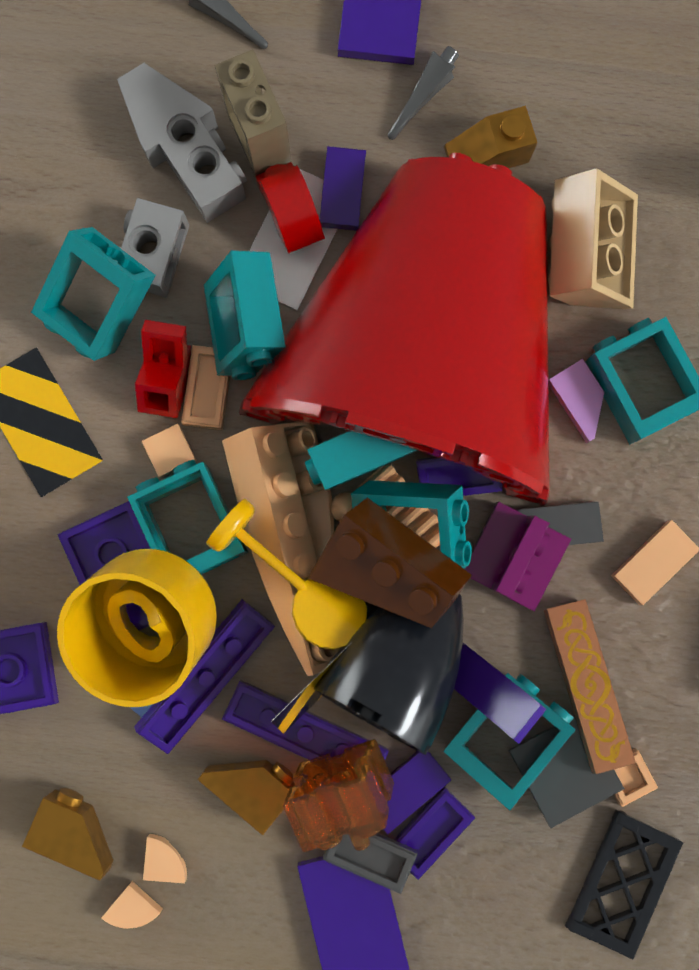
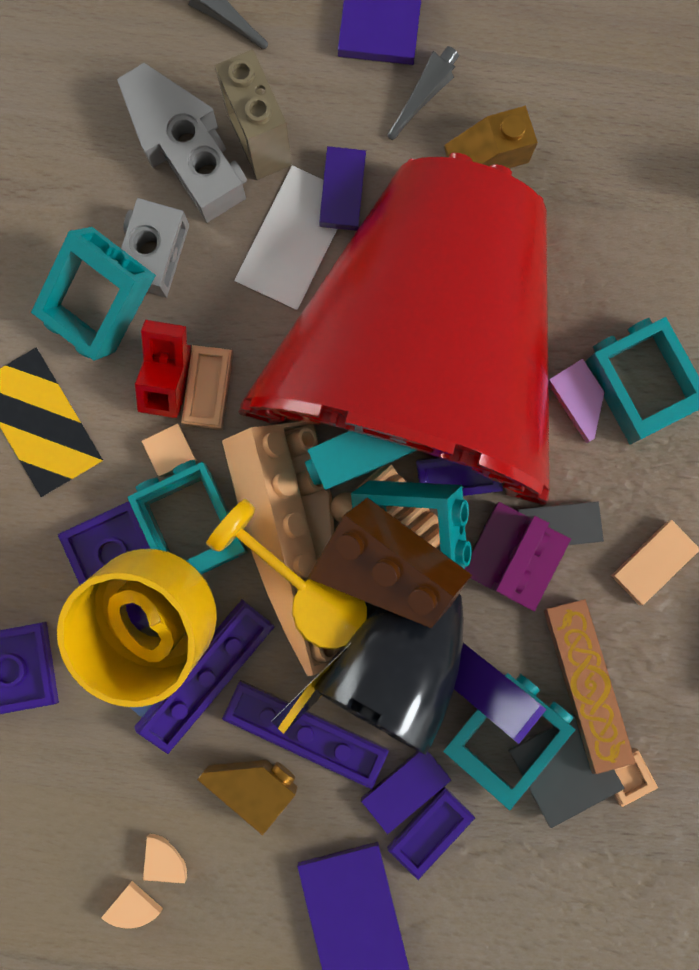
pearl gold slope [22,788,114,881] -> none
teal window [204,250,286,381] -> none
red brick [255,162,325,253] -> none
clear orange brick [283,739,394,853] -> none
dark grey tile [323,816,418,894] -> none
tan slope [548,168,638,309] -> none
black window [565,809,684,960] -> none

